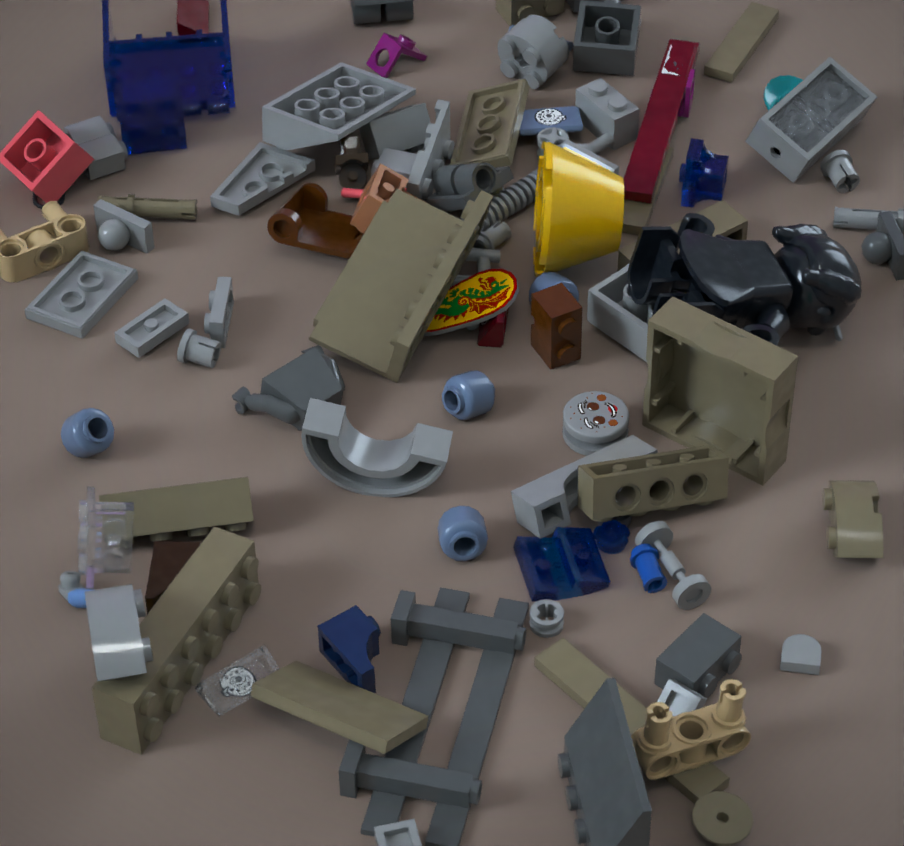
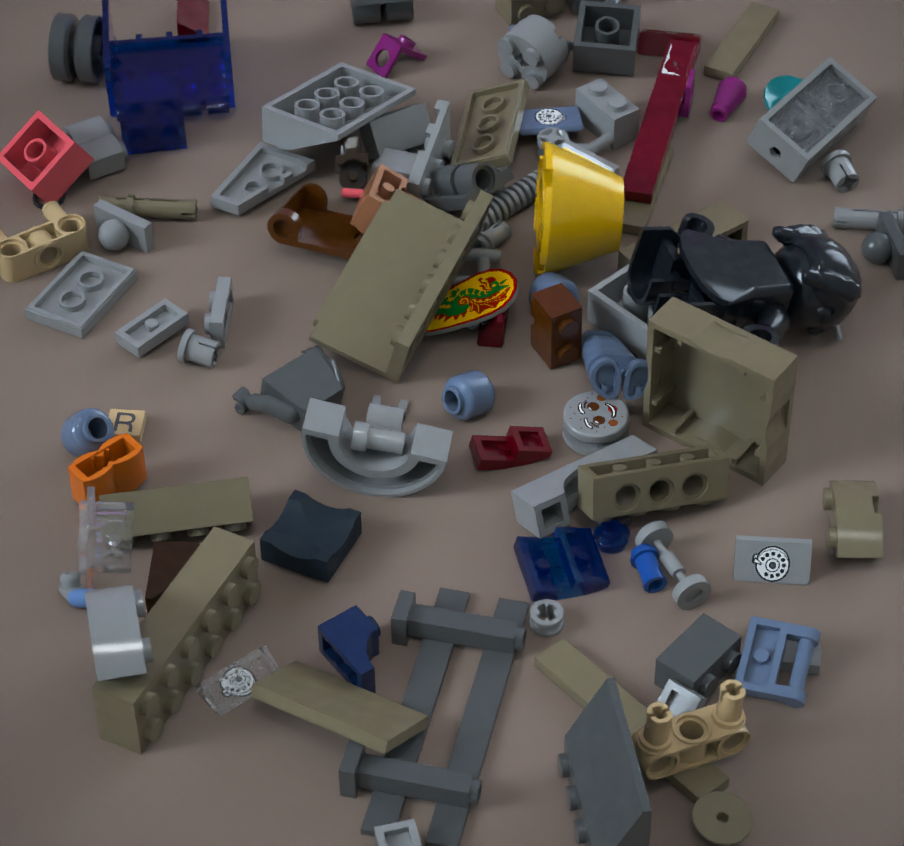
sand blue head [438,506,488,561] -> none
clear blue brick [679,138,729,208] -> none
none -> dark grey wheel [48,13,108,84]
none -> orange brick [68,433,147,513]
none -> tan tile [109,409,147,444]
none -> black brick [259,490,362,583]
none -> light grey flag [351,395,408,455]
none -> dark red slope [469,426,552,470]
none -> sand blue piece [581,330,648,400]
none -> dark red slope [638,29,702,58]
none -> magenta cone [709,76,747,122]
none -> light grey slope [733,535,812,585]
none -> sand blue plate [735,616,821,708]

